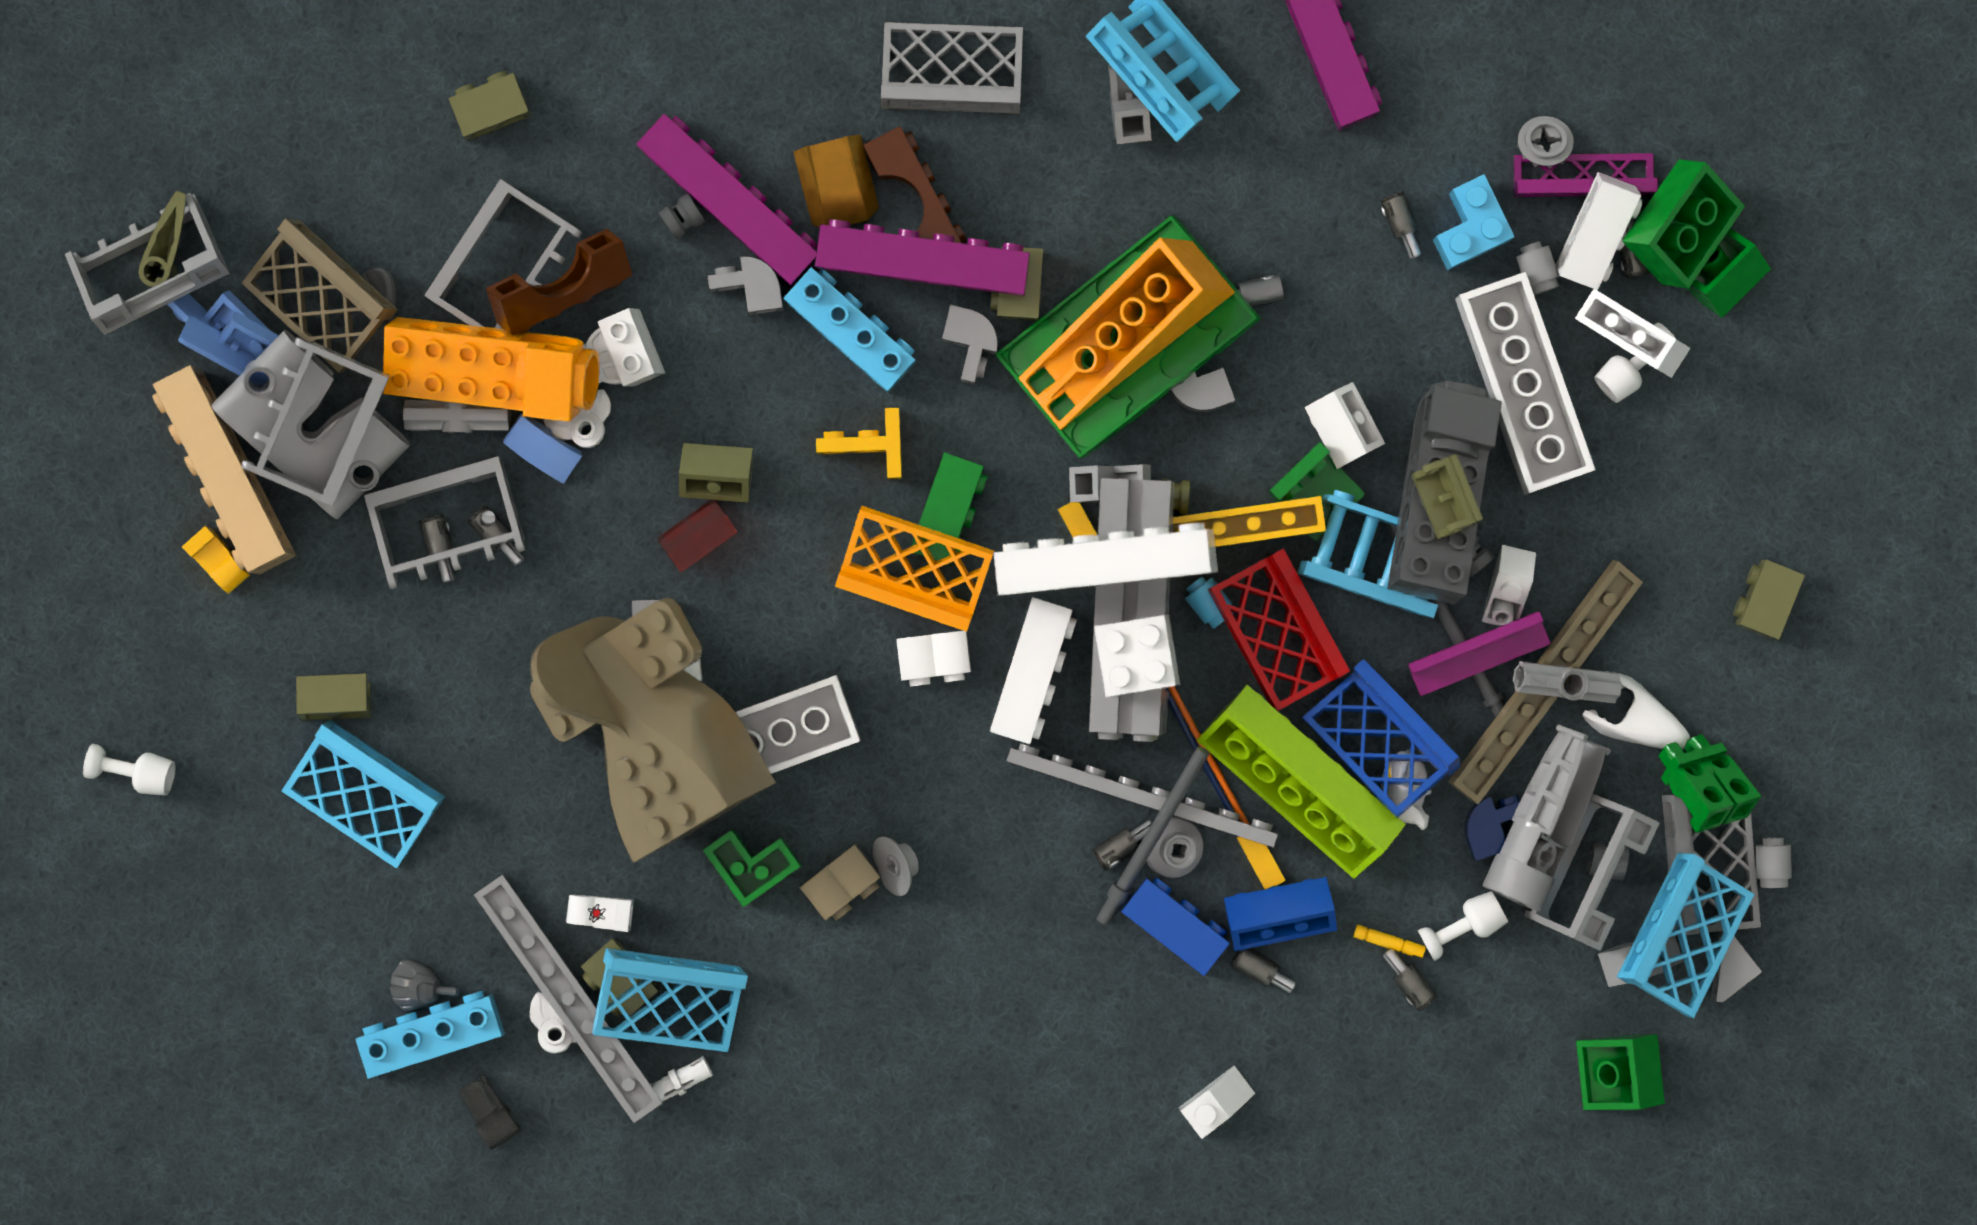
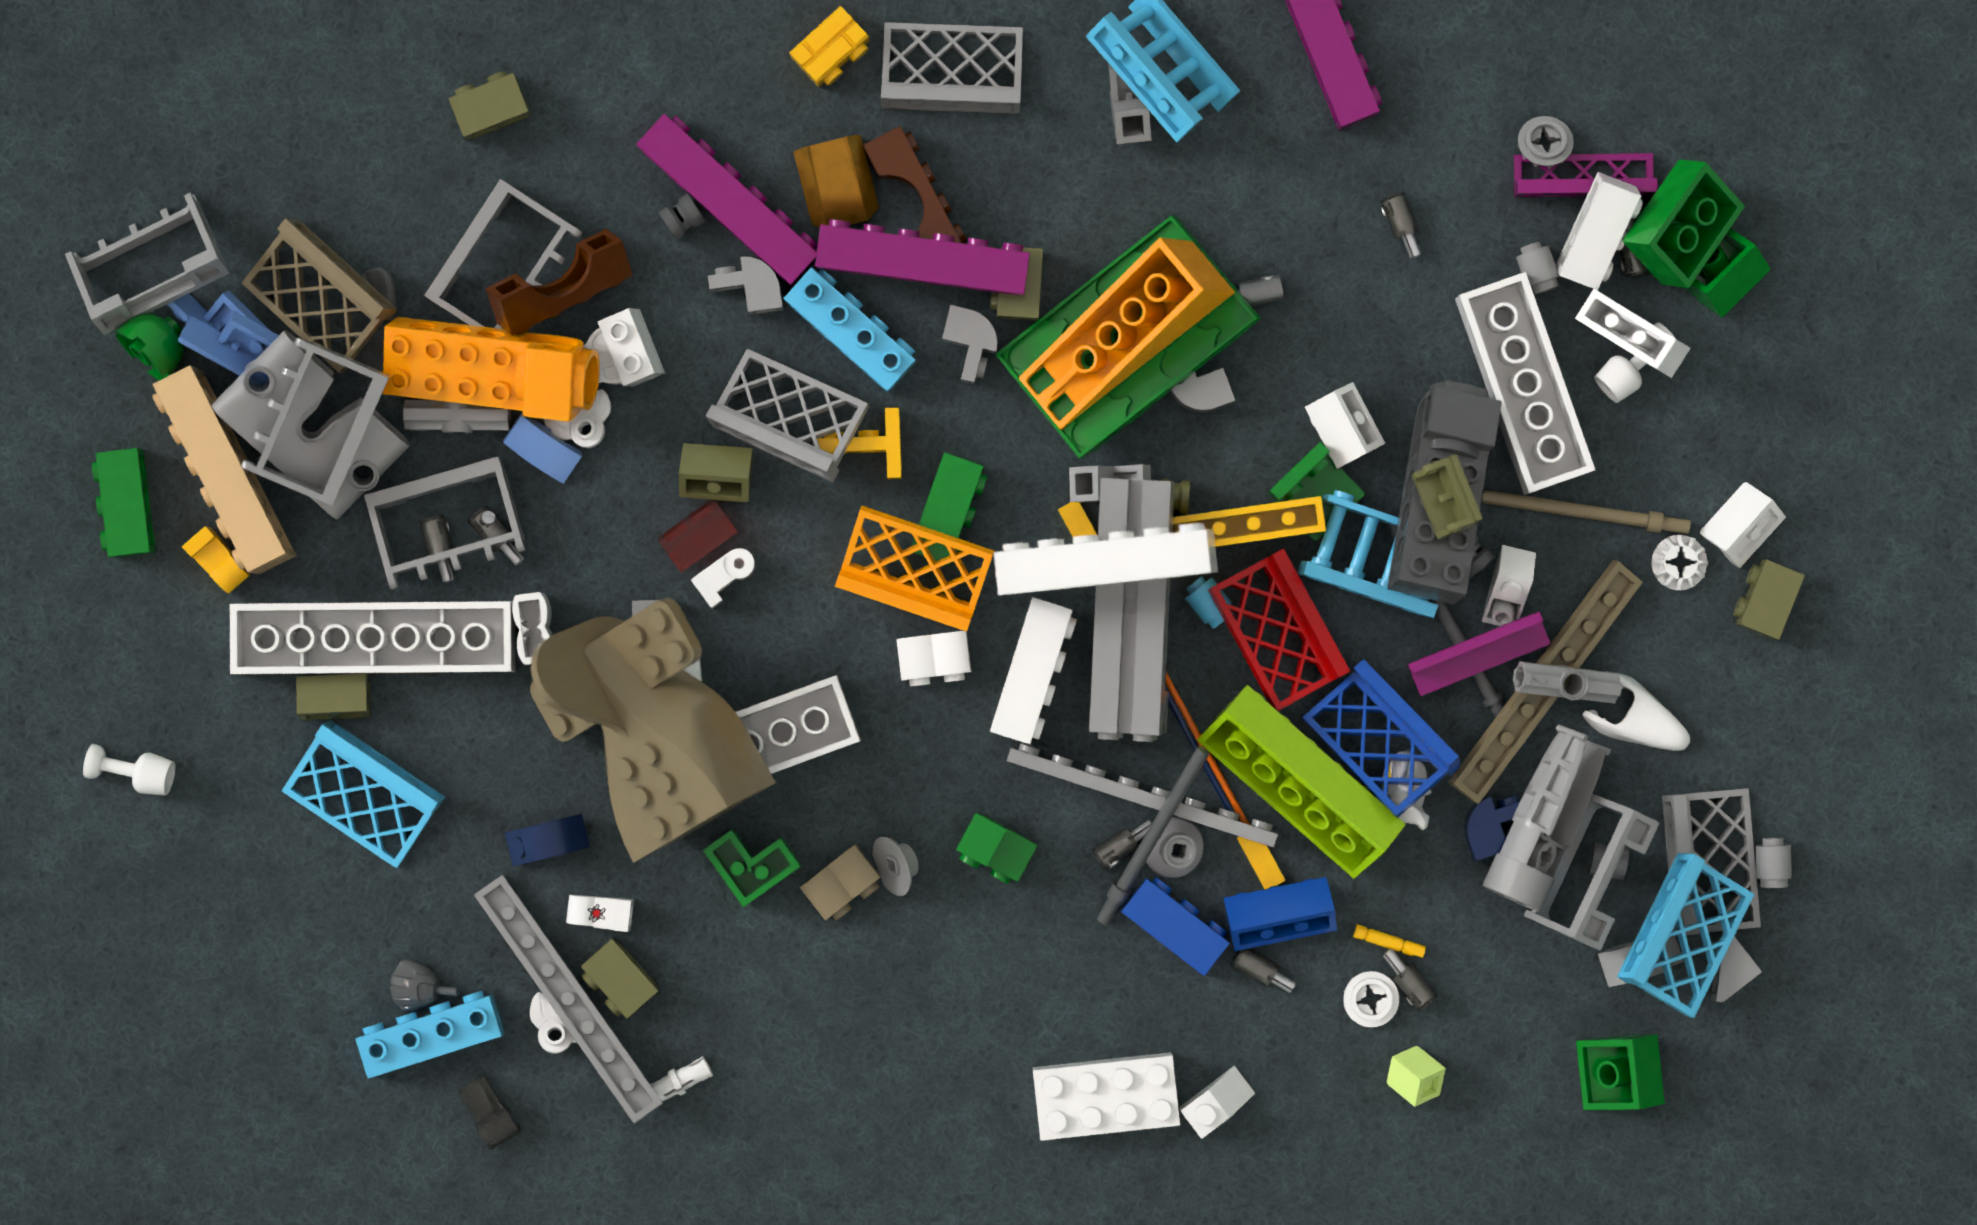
olive piece [138,191,186,287] -> none
medium azure fence [592,948,748,1052] -> none
white brick [1094,615,1180,697] -> none
white piece [1418,891,1508,961] -> none
medium azure brick [1433,174,1515,271] -> none
green hips [1658,734,1761,833] -> none
none -> green brick [92,448,156,558]
none -> green cylinder [114,313,184,381]
none -> white brick [230,601,516,674]
none -> dark blue brick [505,814,590,866]
none -> white brick [512,592,553,665]
none -> white leg [691,548,755,609]
none -> light grey fence [705,349,870,483]
none -> yellow brick [789,6,870,87]
none -> green brick [956,811,1038,884]
none -> white brick [1033,1052,1180,1141]
none -> white gear [1343,971,1399,1027]
none -> yellowish green panel [1387,1046,1446,1107]
none -> dark tan bar [1481,489,1691,534]
none -> white gear [1651,534,1708,590]
none -> white panel [1700,482,1786,569]

